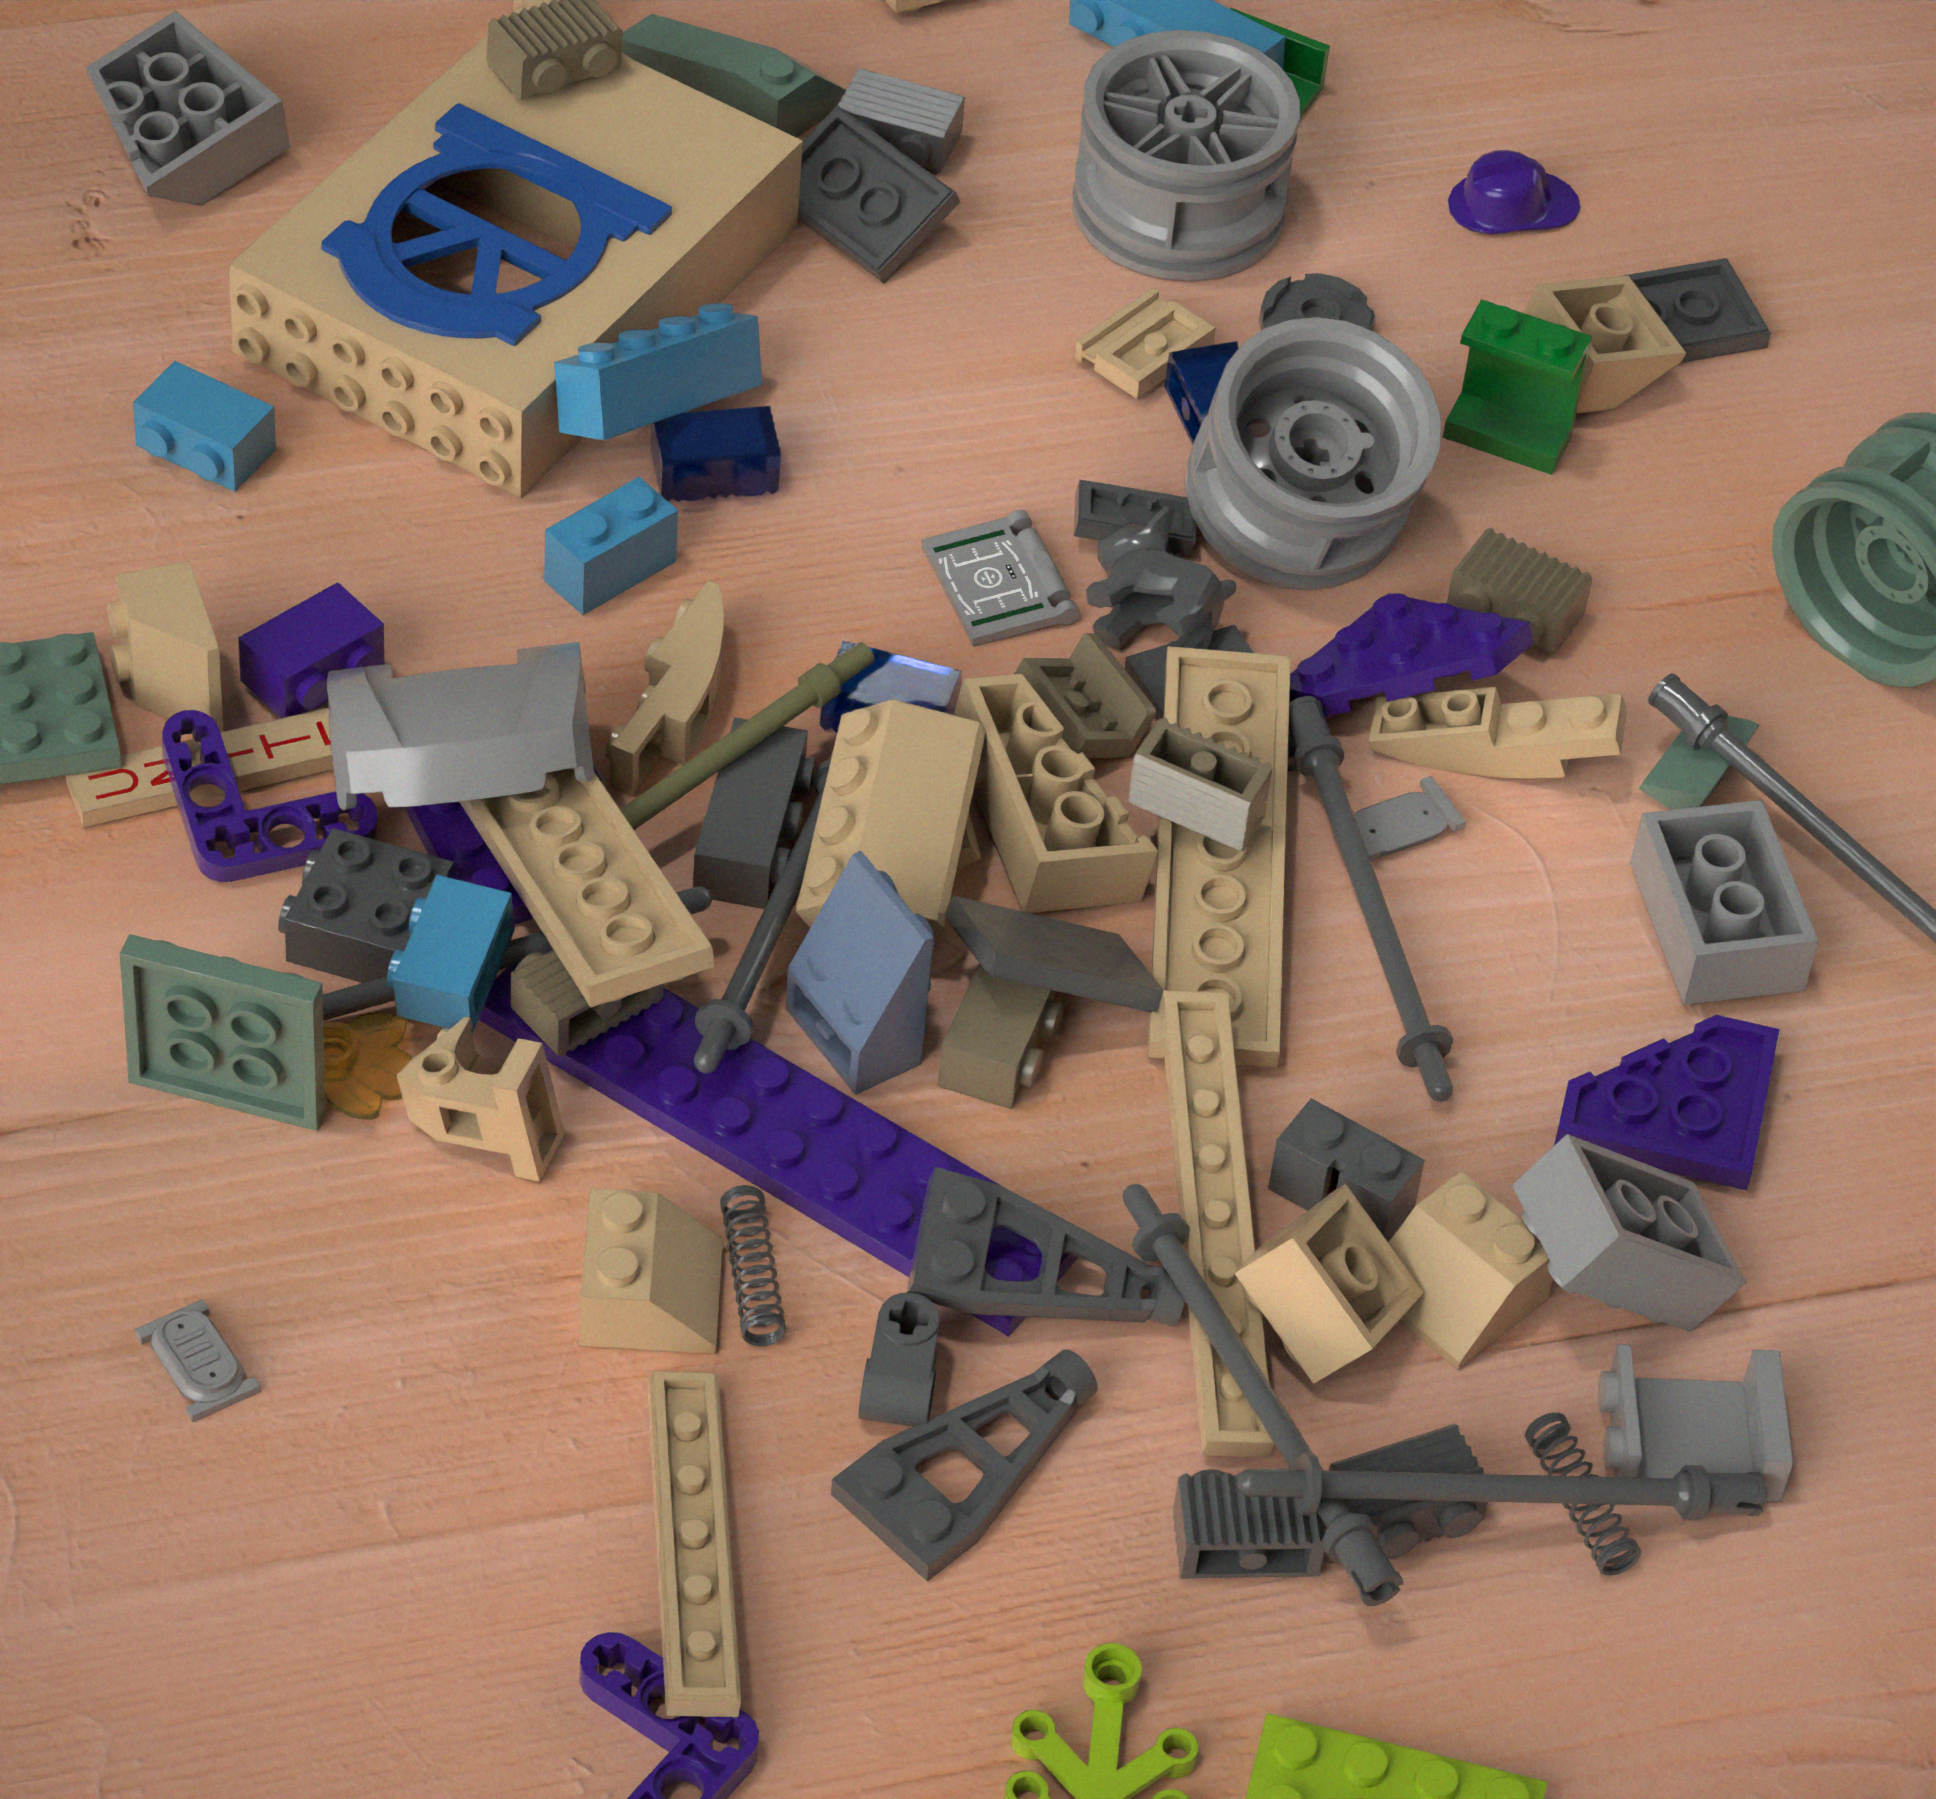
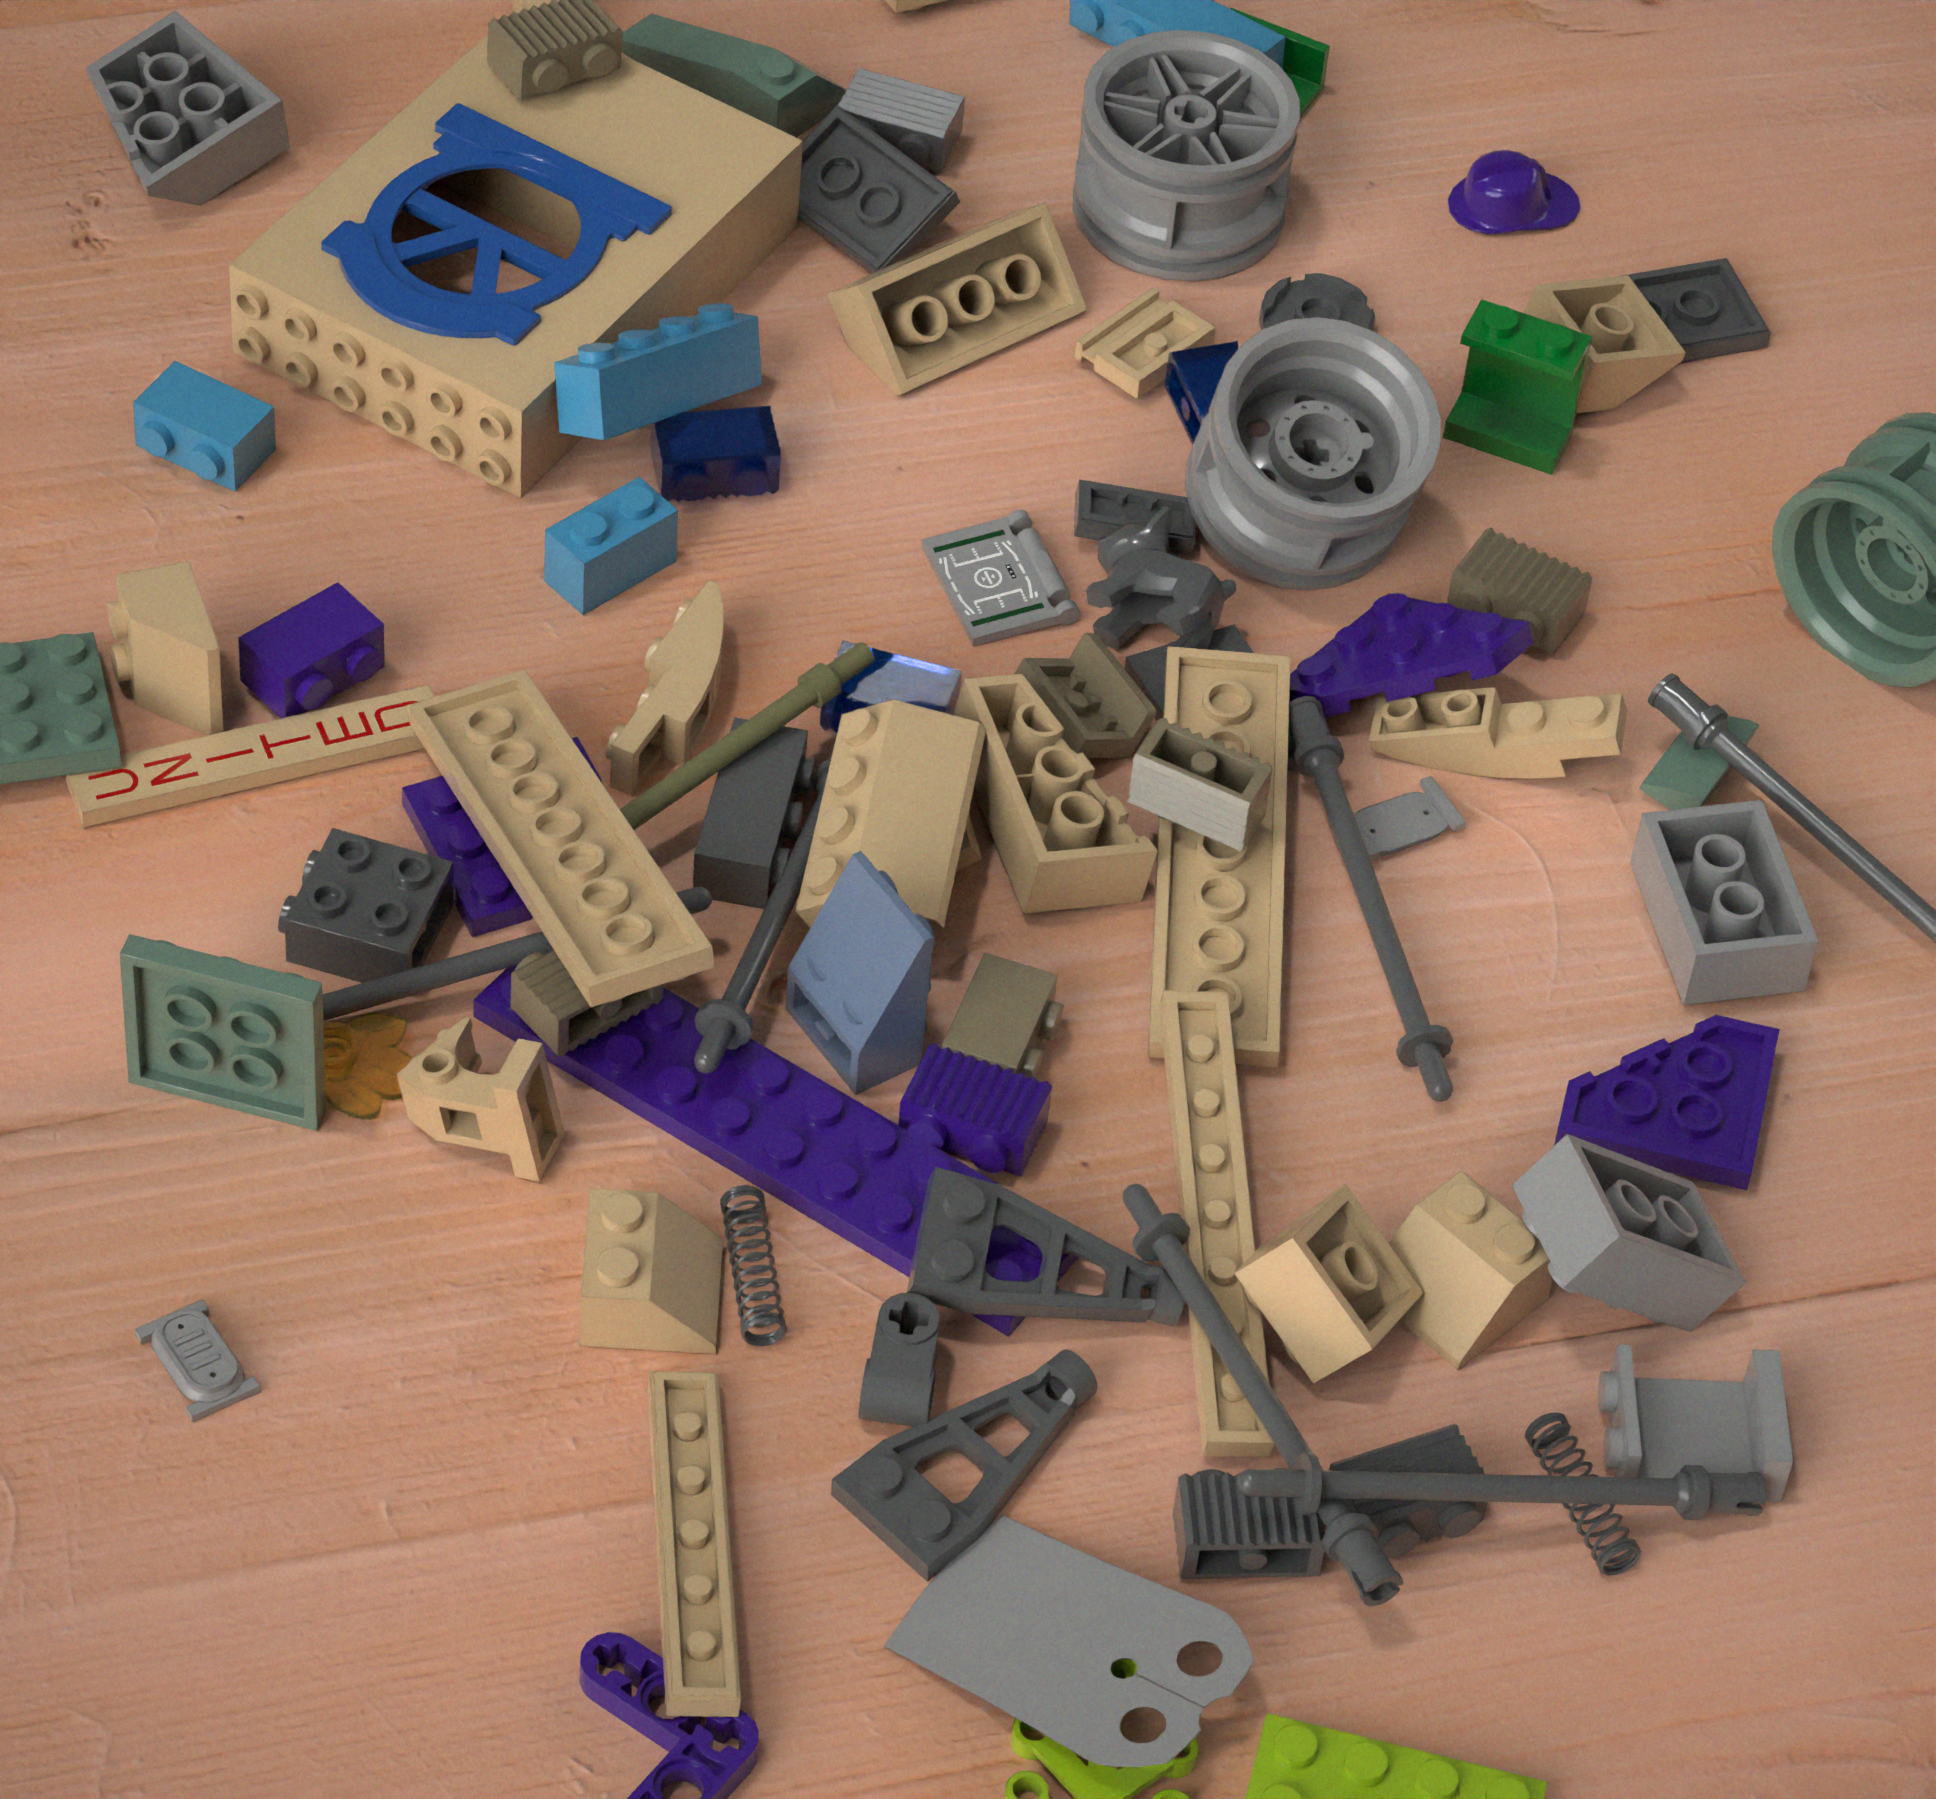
dark purple beam [162,710,378,882] -> none
light grey piece [327,642,594,810] -> none
dark azure brick [387,875,515,1034] -> none
dark grey tile [945,895,1164,1013] -> none
dark grey piece [1268,1098,1425,1242] -> none
none -> tan slope [827,203,1088,396]
none -> light grey piece [884,1515,1254,1767]
none -> dark purple brick [898,1043,1052,1177]

